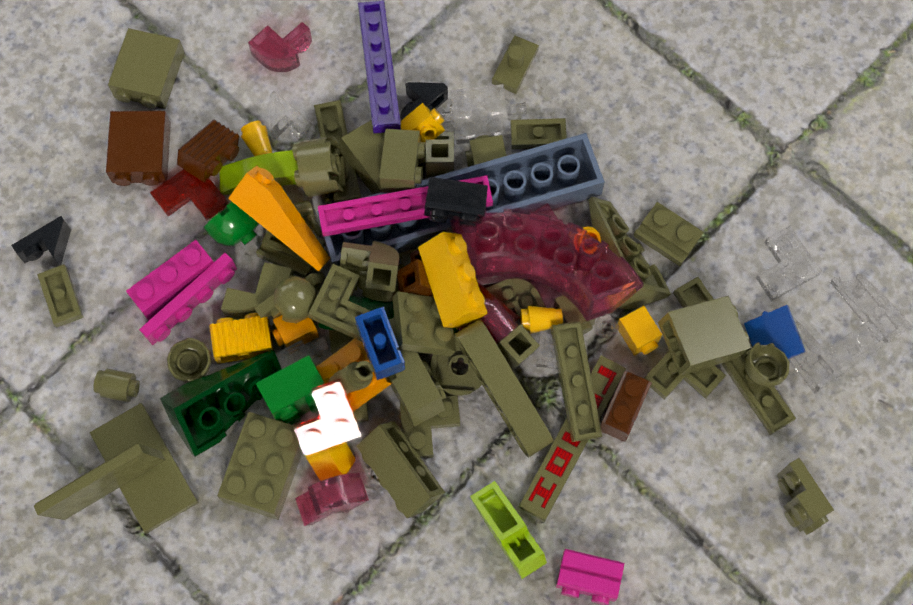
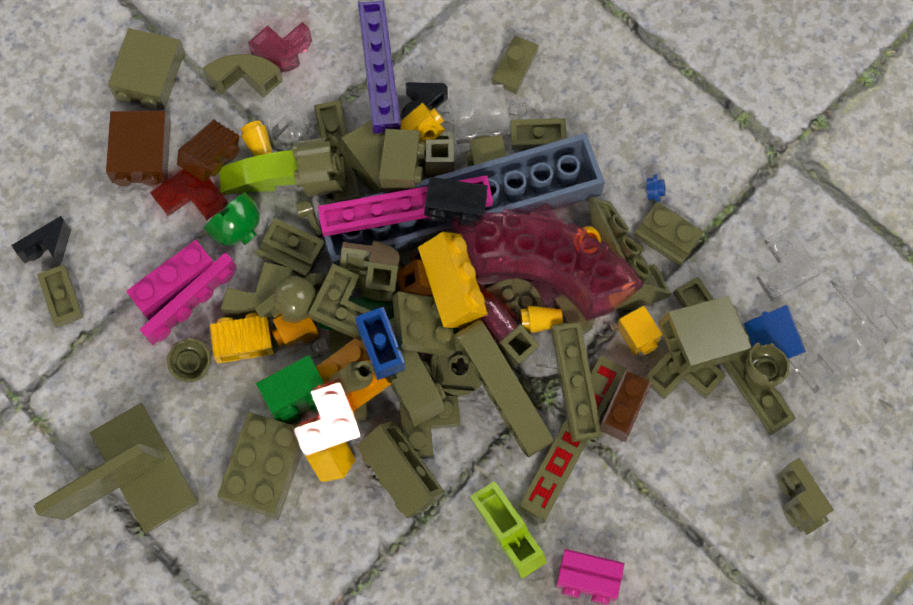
olive brick [93,368,140,402] -> none
dark green wedge [160,350,282,457] -> none
light orange wedge [228,166,330,271] -> none
clear pink brick [295,473,369,526] -> none
none -> olive brick [203,54,283,98]
none -> blue plate [646,174,666,202]

